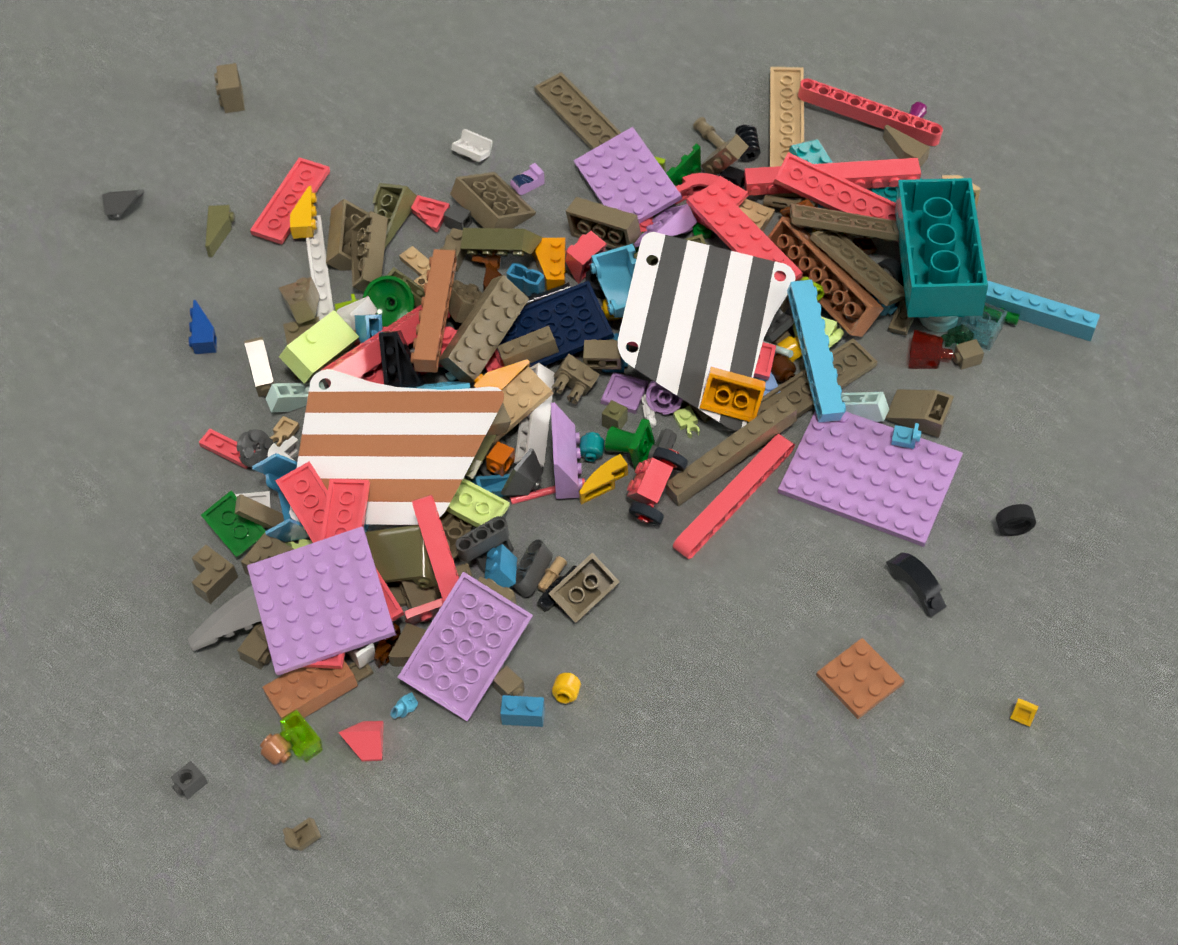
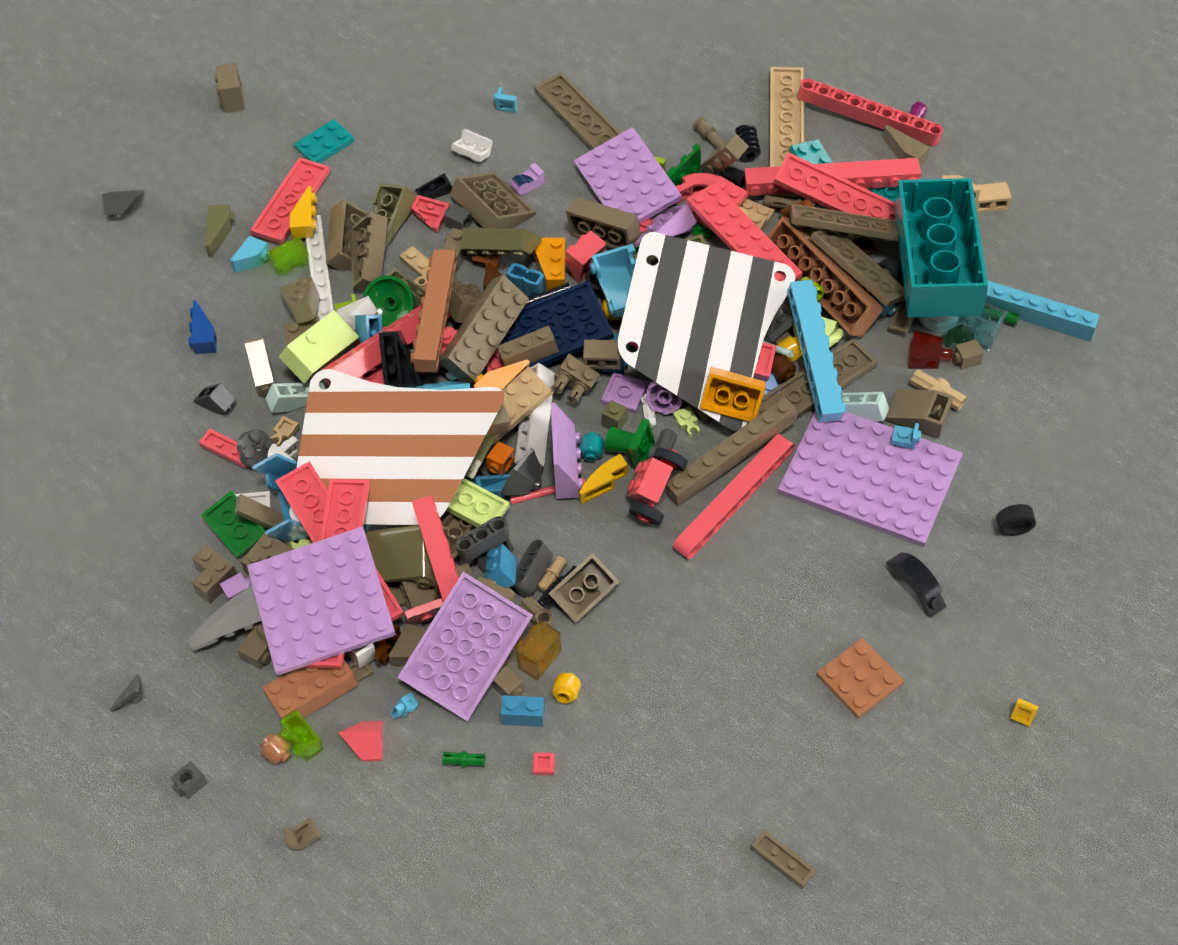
none -> dark grey piece [110,674,142,712]
none -> black slope [194,383,236,414]
none -> lavender brick [220,572,252,601]
none -> medium azure slope [230,236,270,272]
none -> clear neon green brick [266,236,309,274]
none -> teal plate [294,119,355,164]
none -> black slope [415,173,453,199]
none -> green pin [442,751,486,768]
none -> medium azure bracket [493,87,517,113]
none -> clear yellow brick [516,620,562,681]
none -> dark tan piece [519,596,554,634]
none -> coral tile [533,753,555,775]
none -> dark tan plate [751,830,817,889]
none -> tan piece [910,370,967,411]
none -> tan brick [976,182,1012,213]

